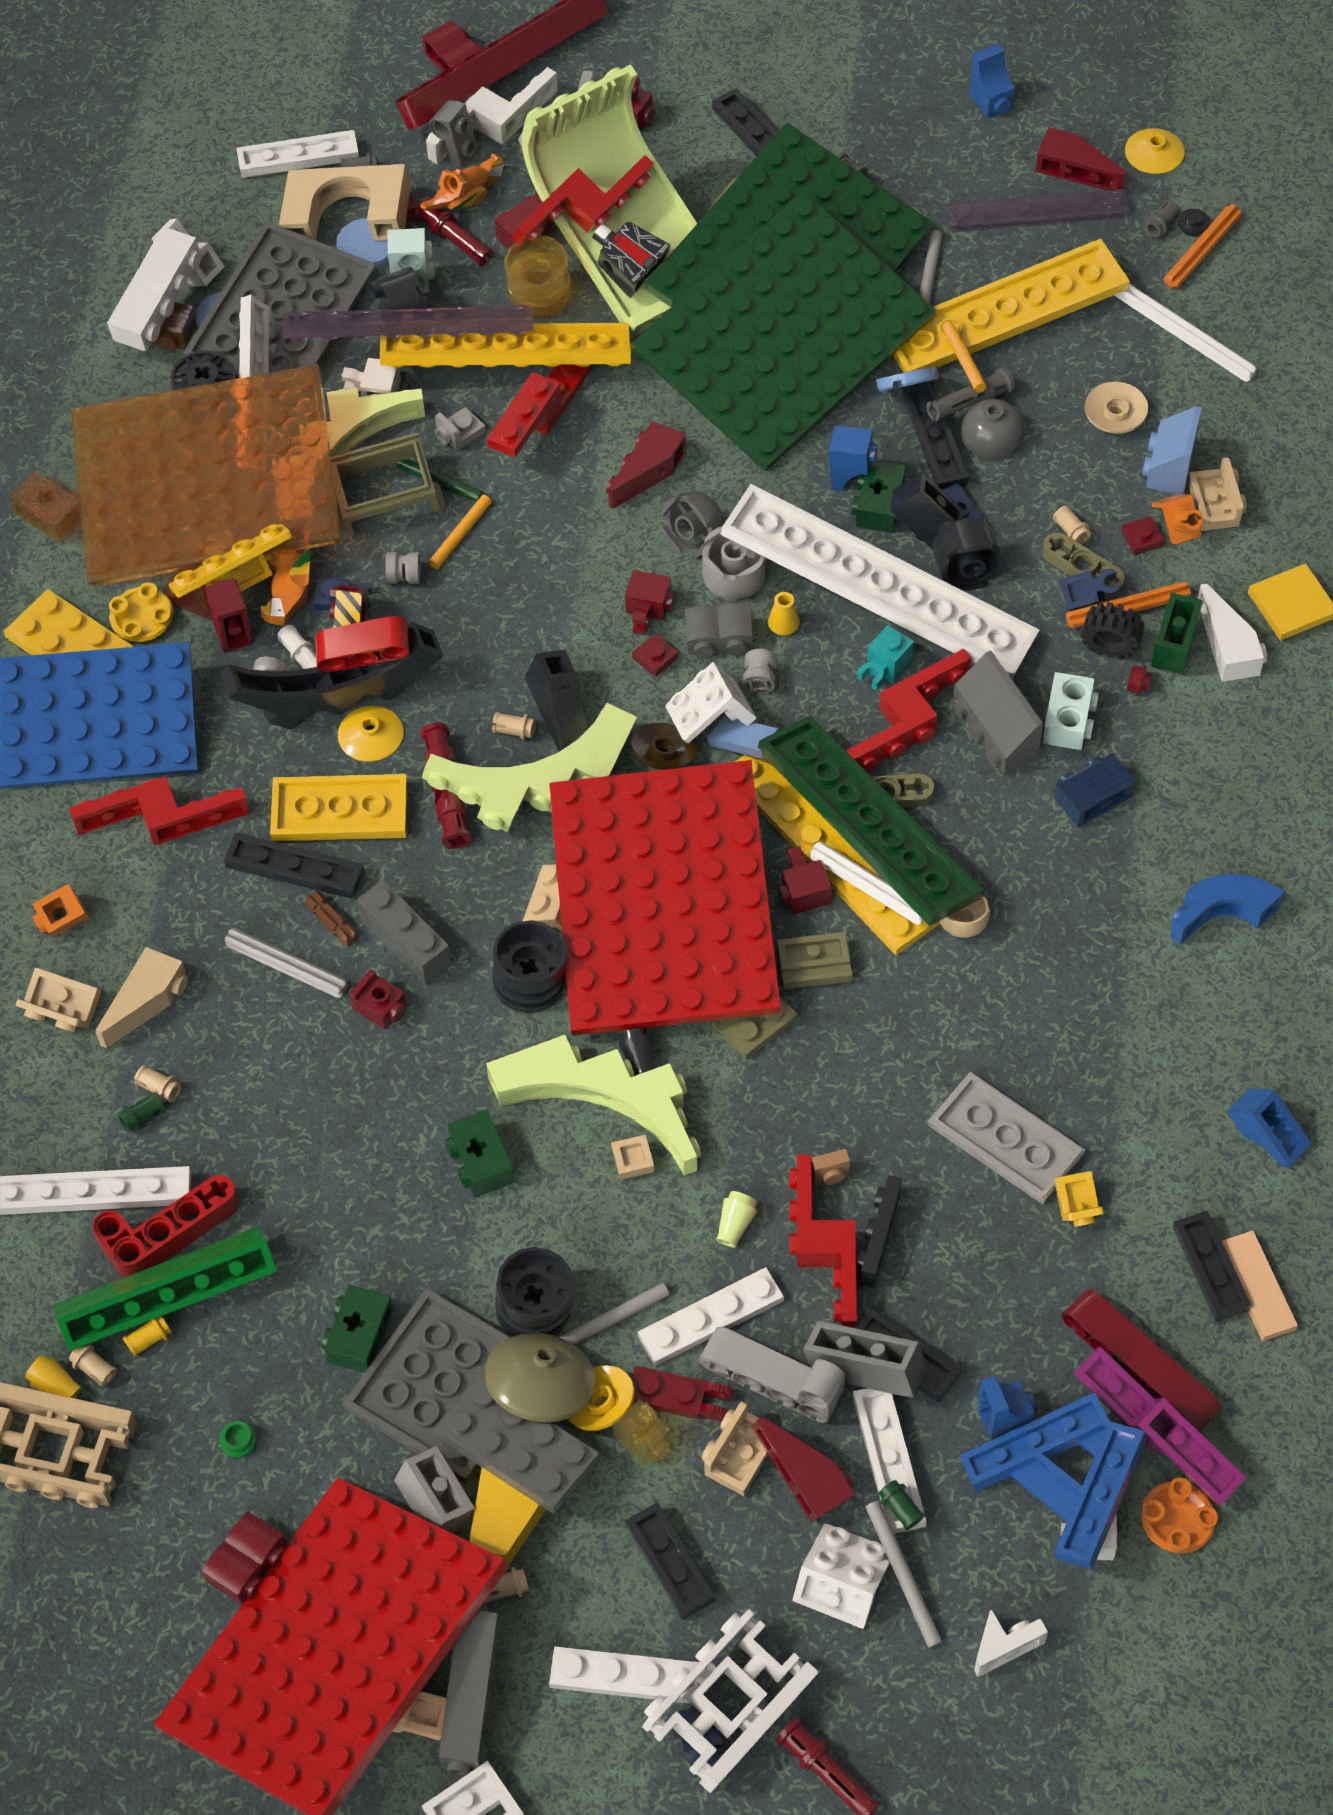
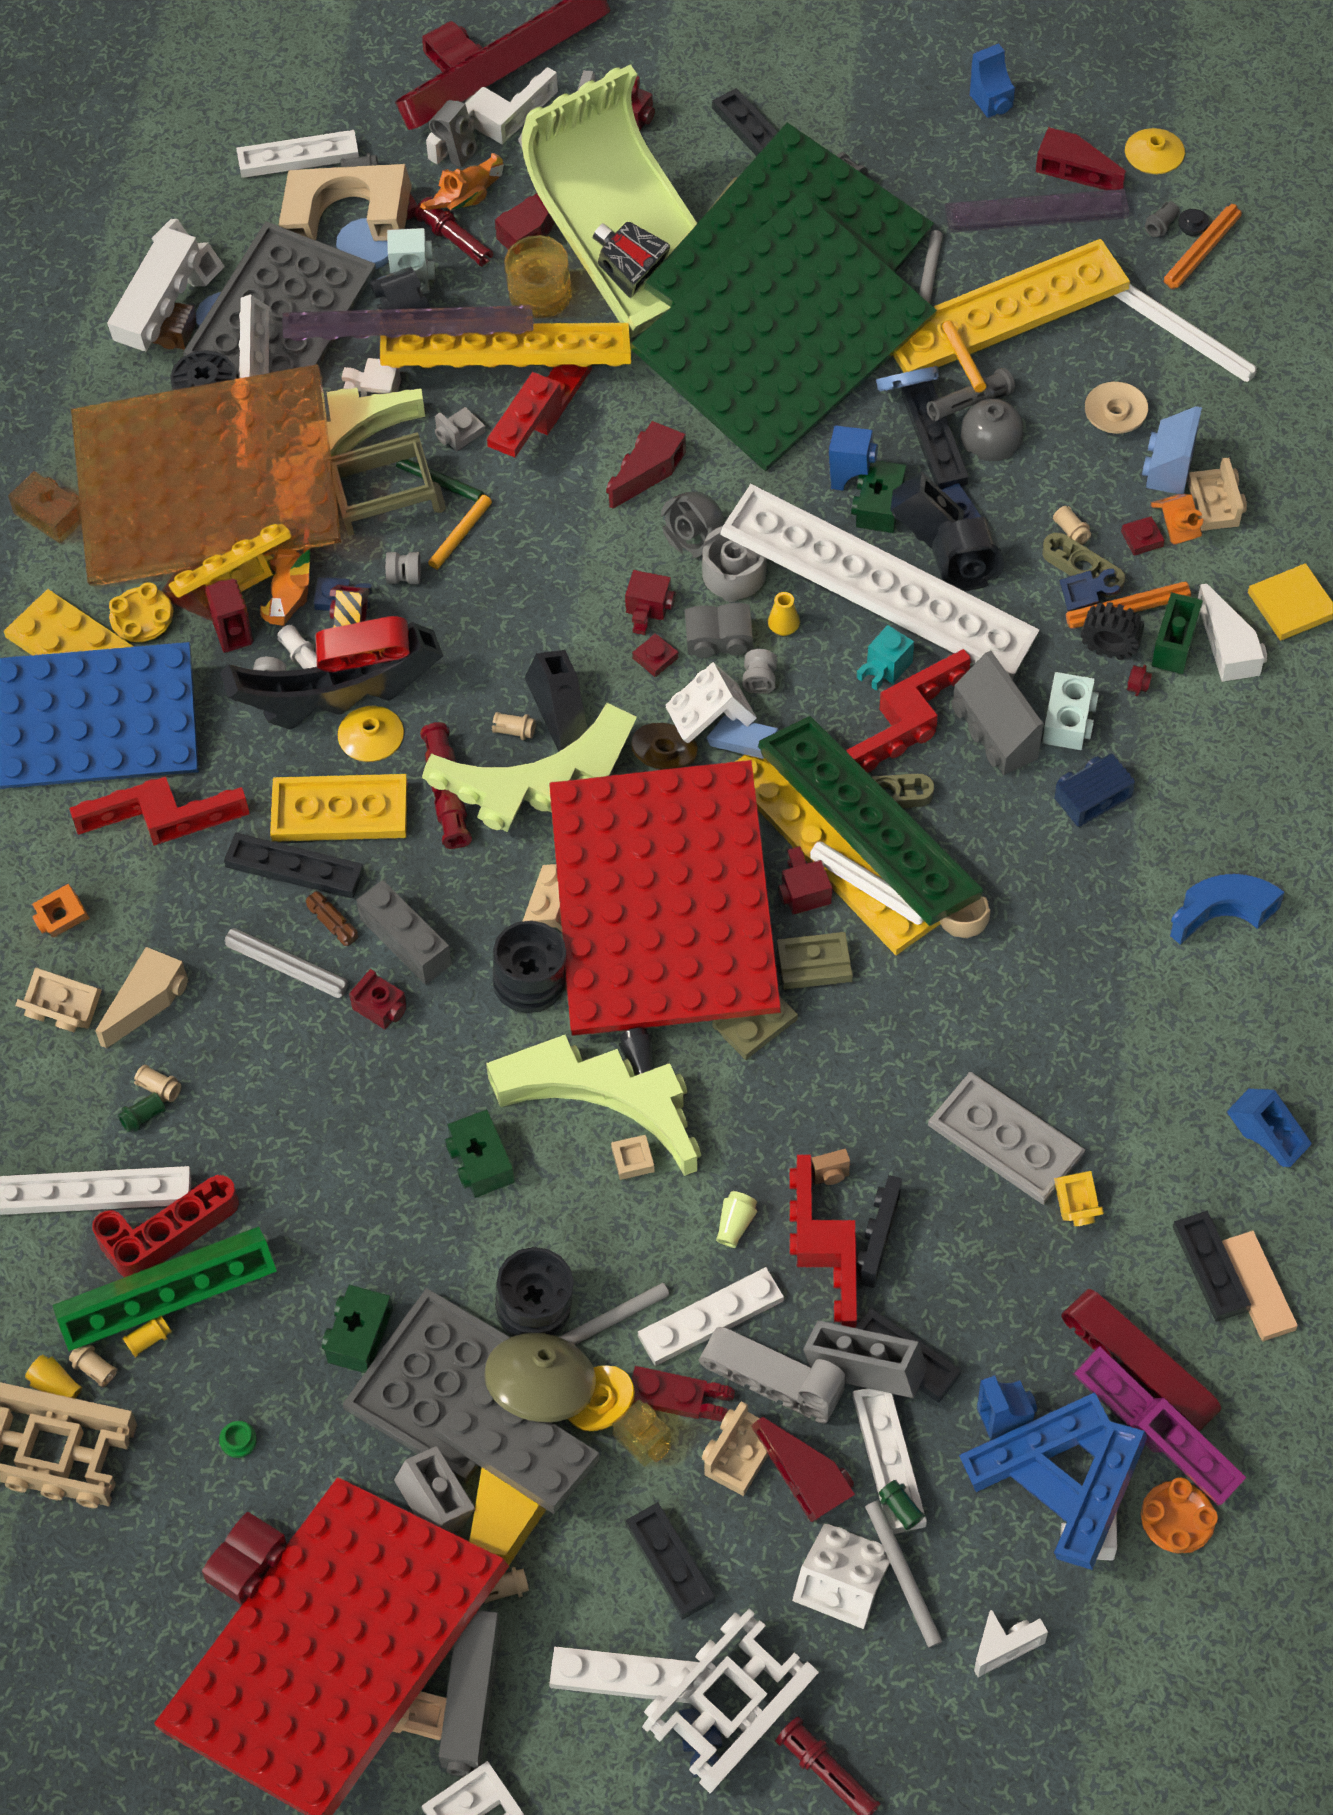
red bracket [511,155,654,247] -> none

